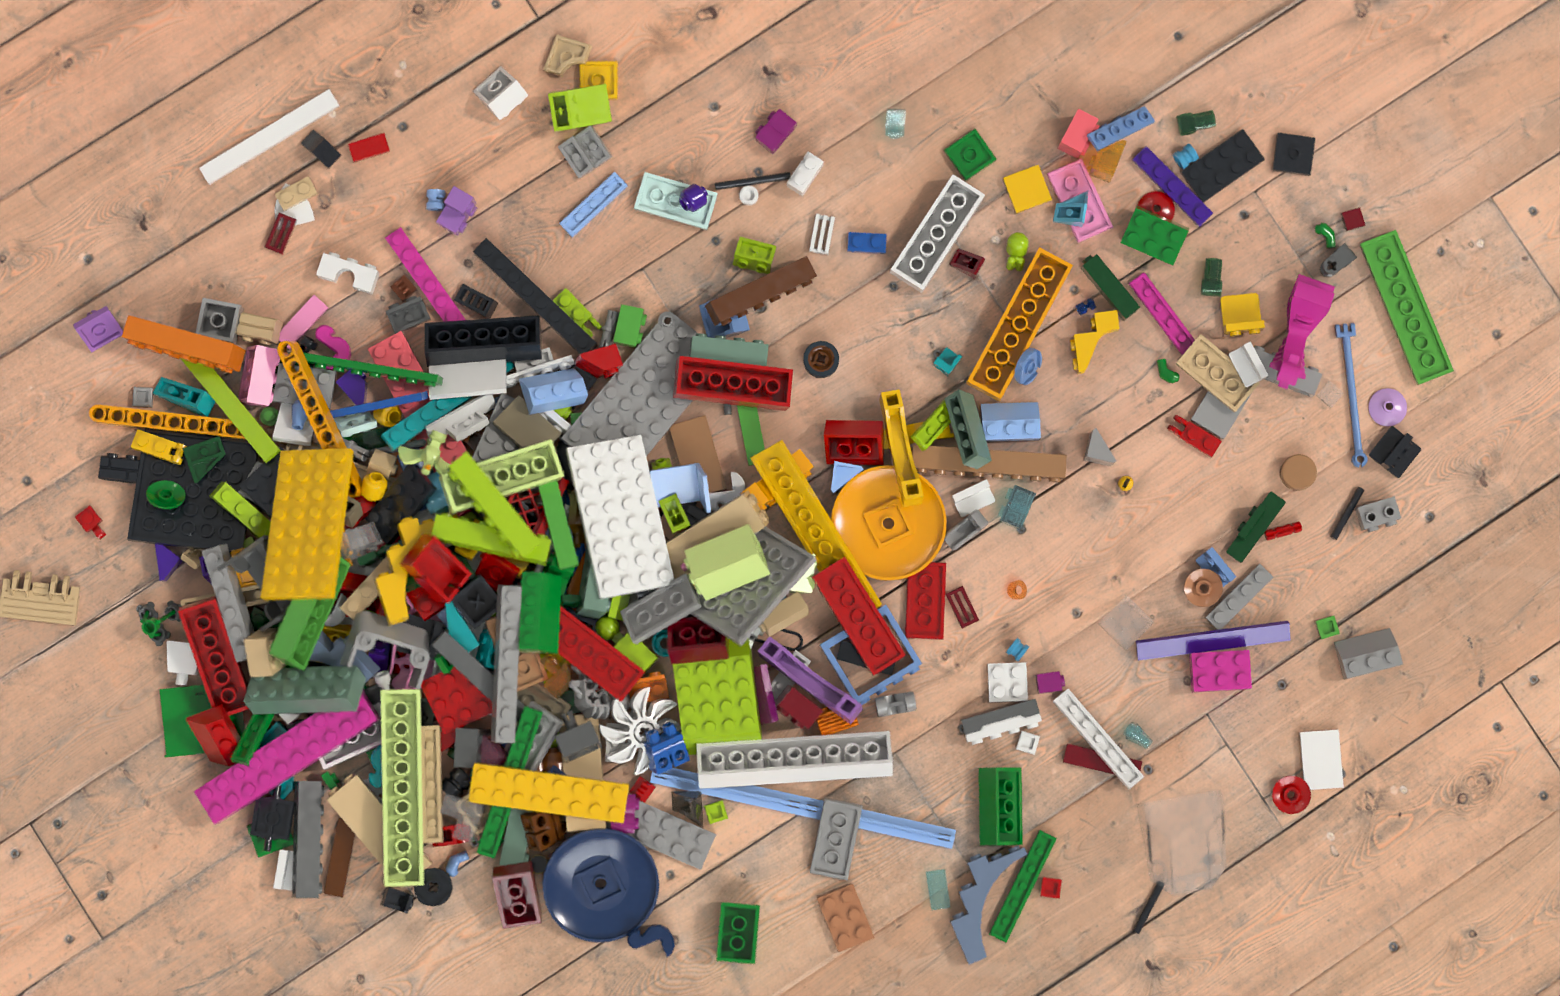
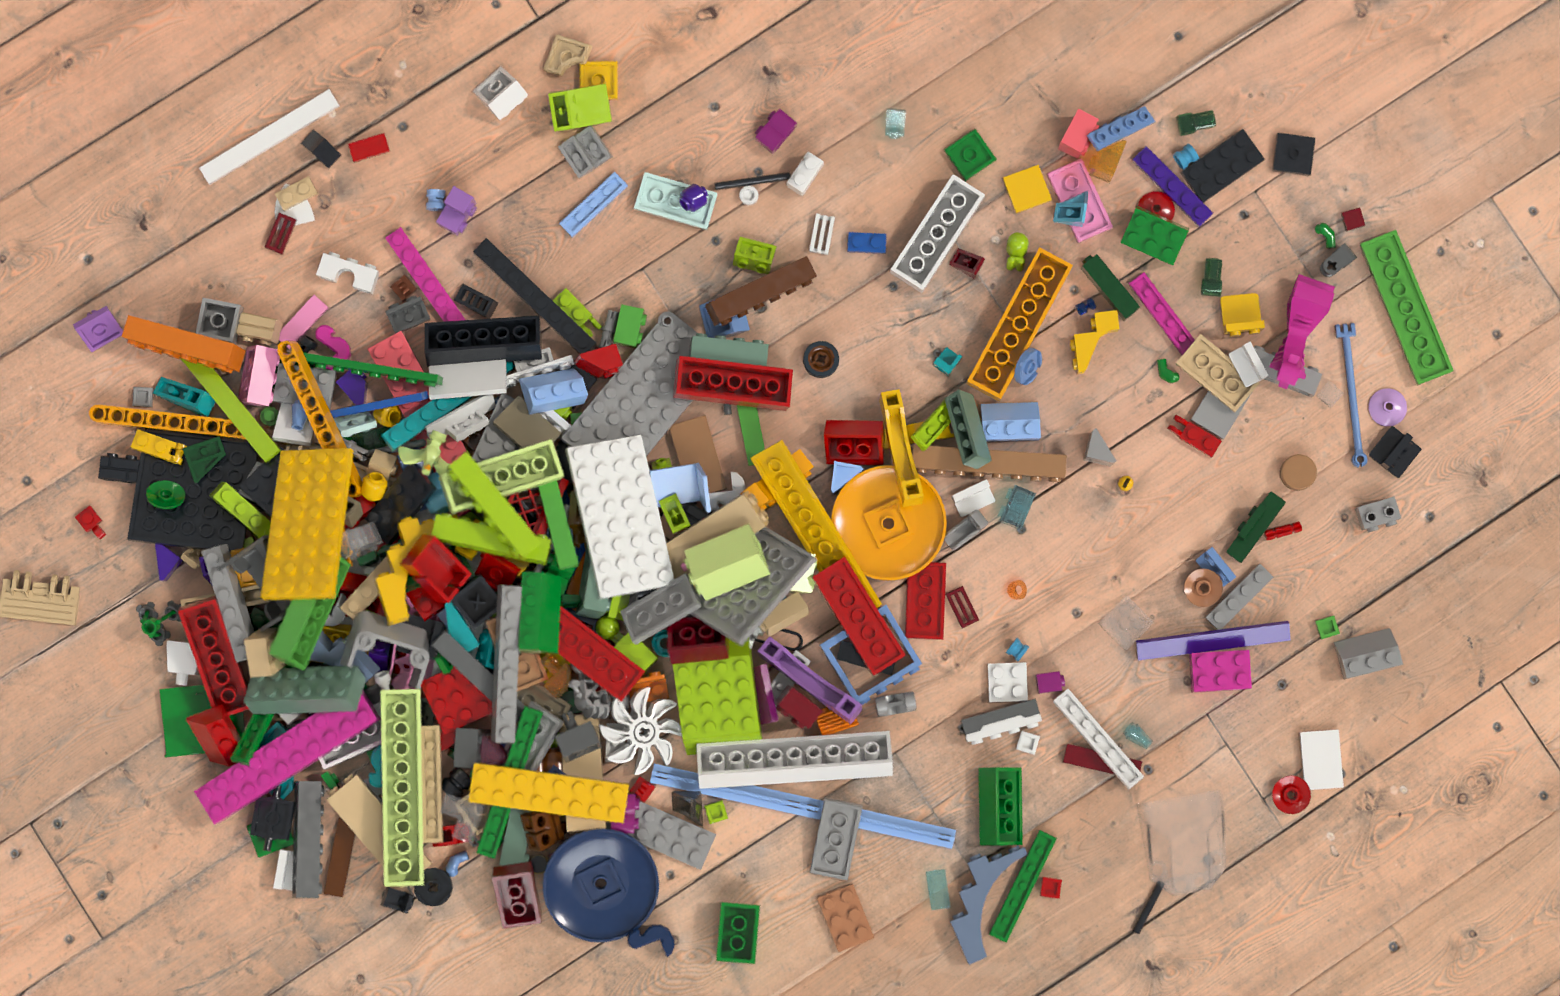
blue hips [643,722,690,775] -> none
black bar [1330,487,1365,540] -> none

